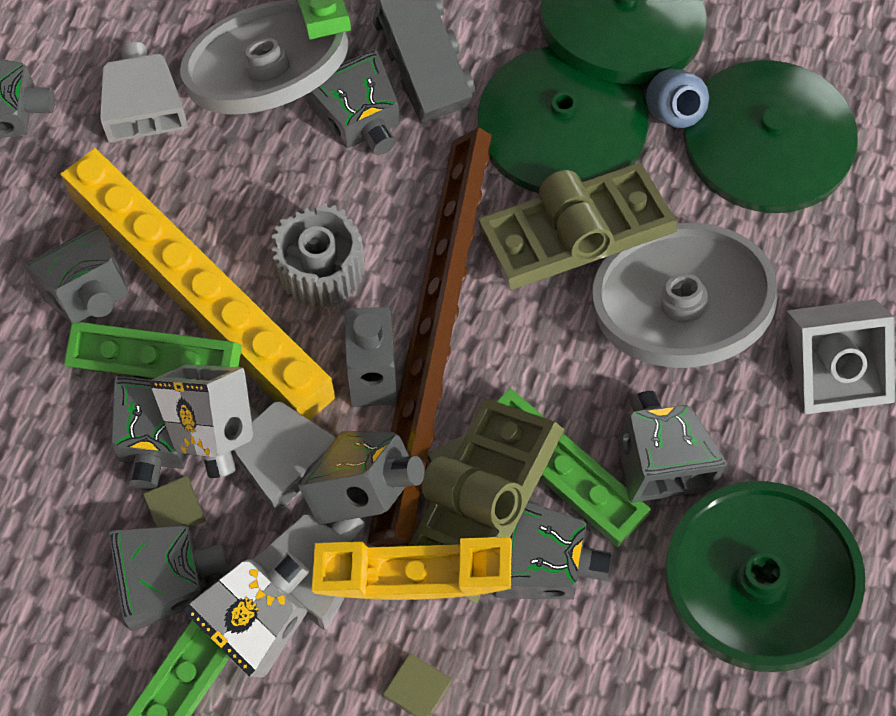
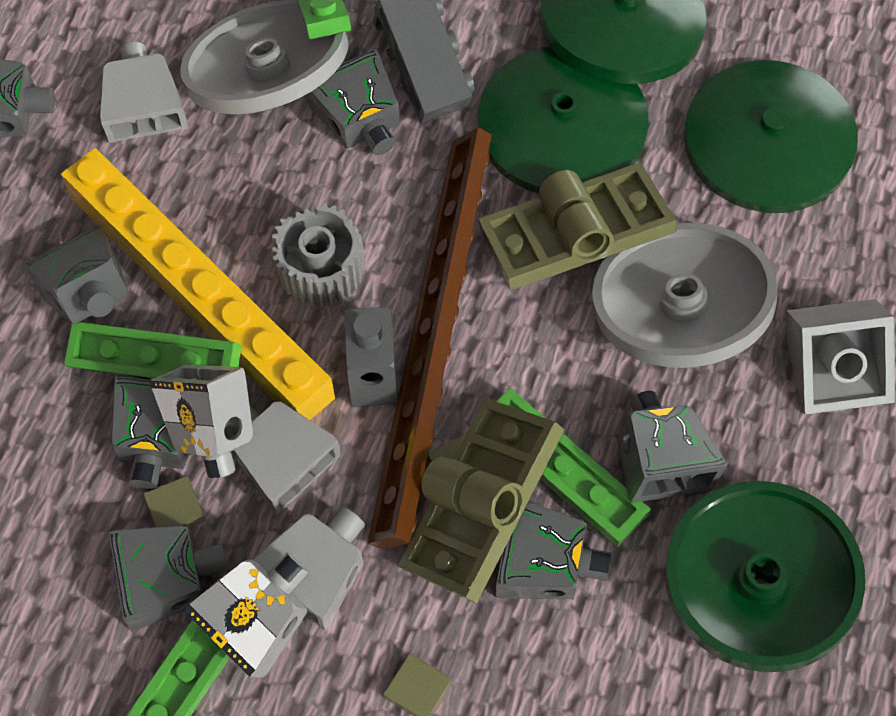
dark grey torso [298,431,425,524] -> none
yellow slope [312,537,512,600] -> none
sand blue head [646,68,709,128] -> none

